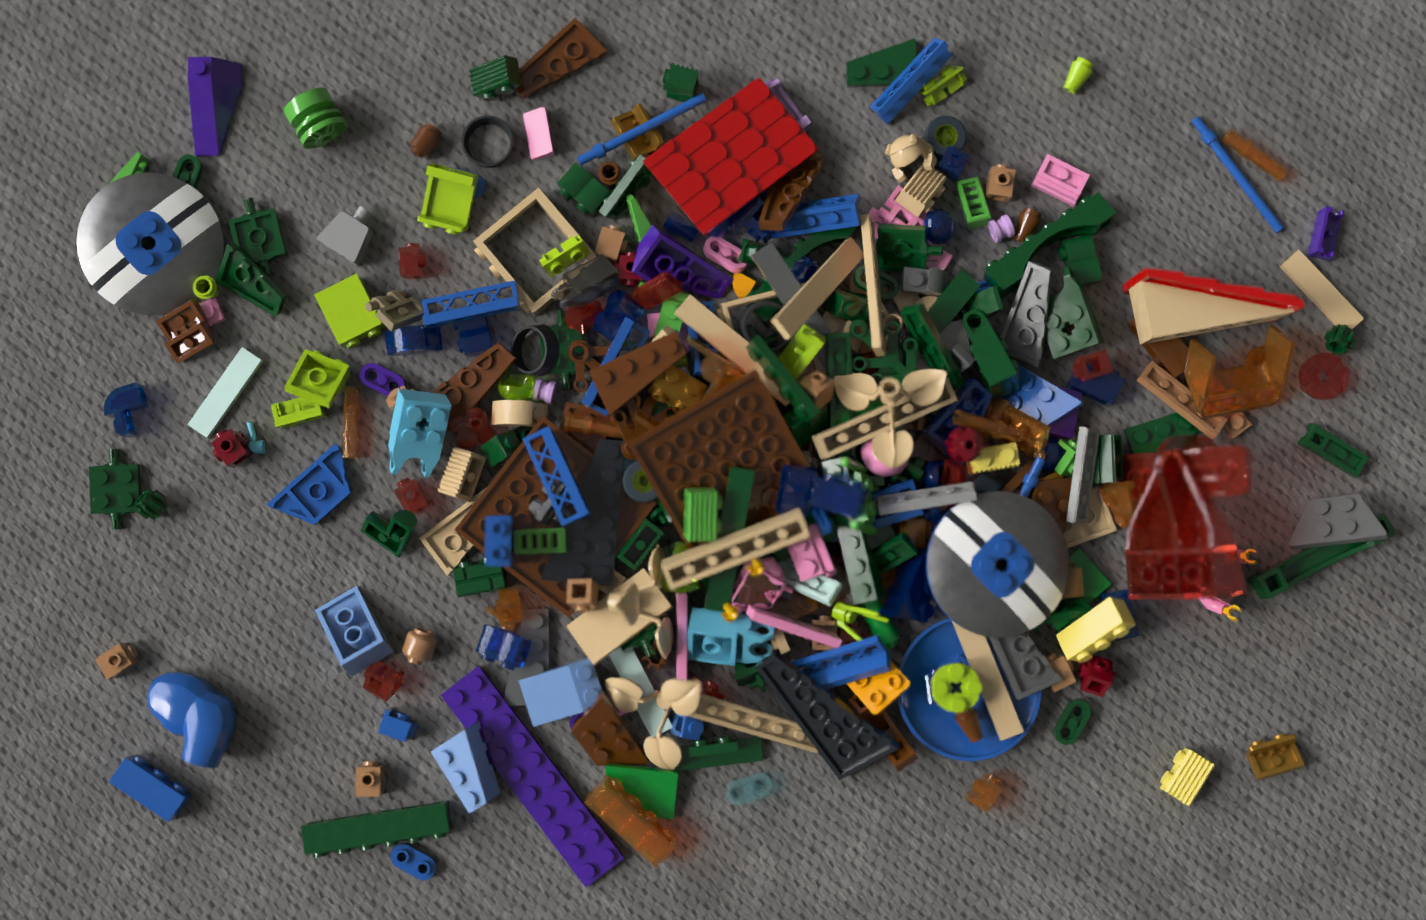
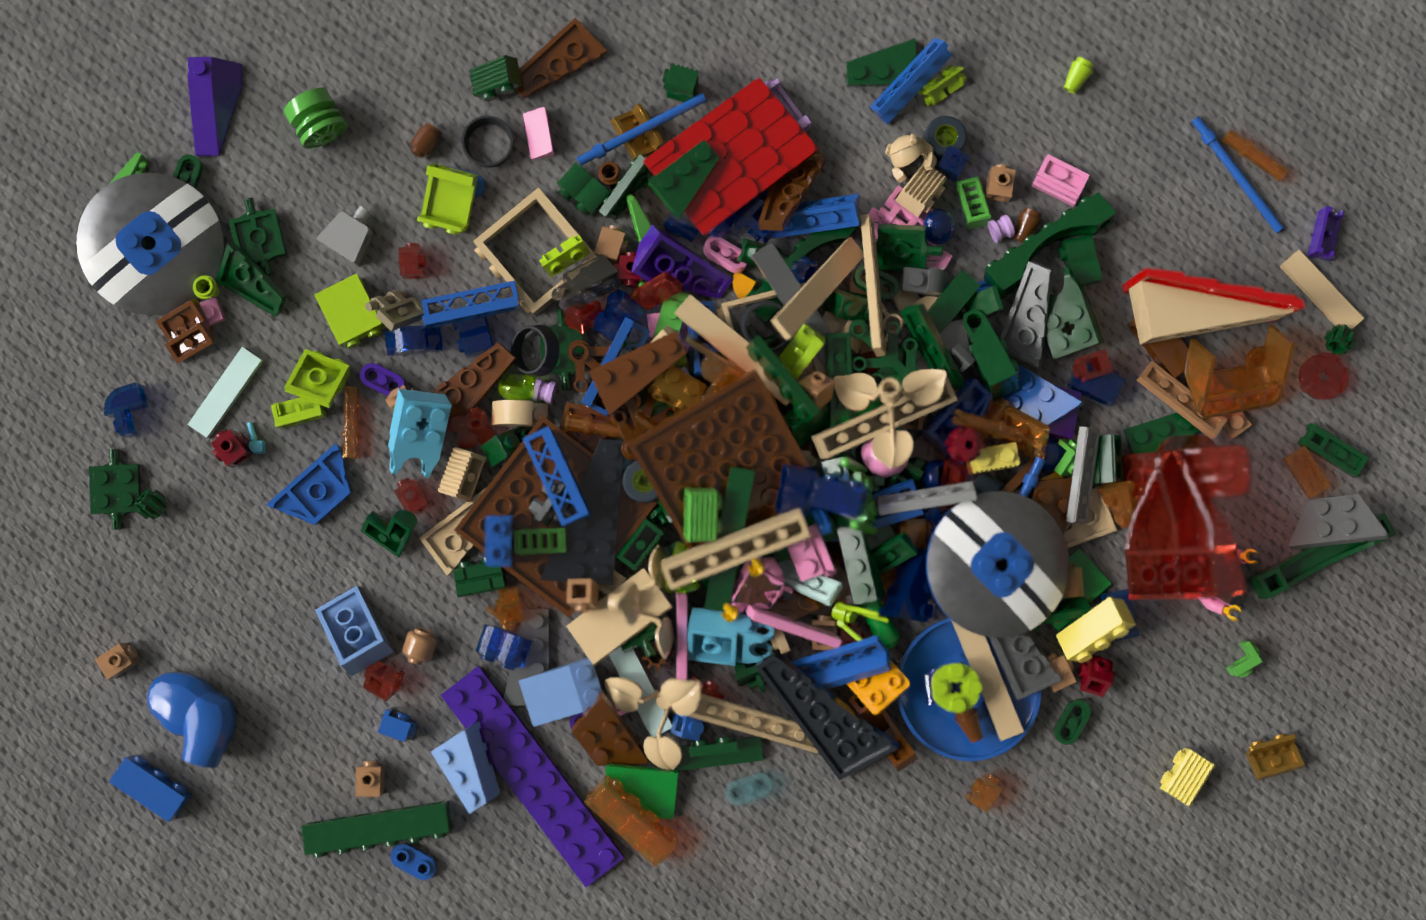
none -> dark green wing [648,140,719,221]
none -> bright green bracket [1226,640,1262,678]
none -> clear orange plate [1282,446,1331,499]

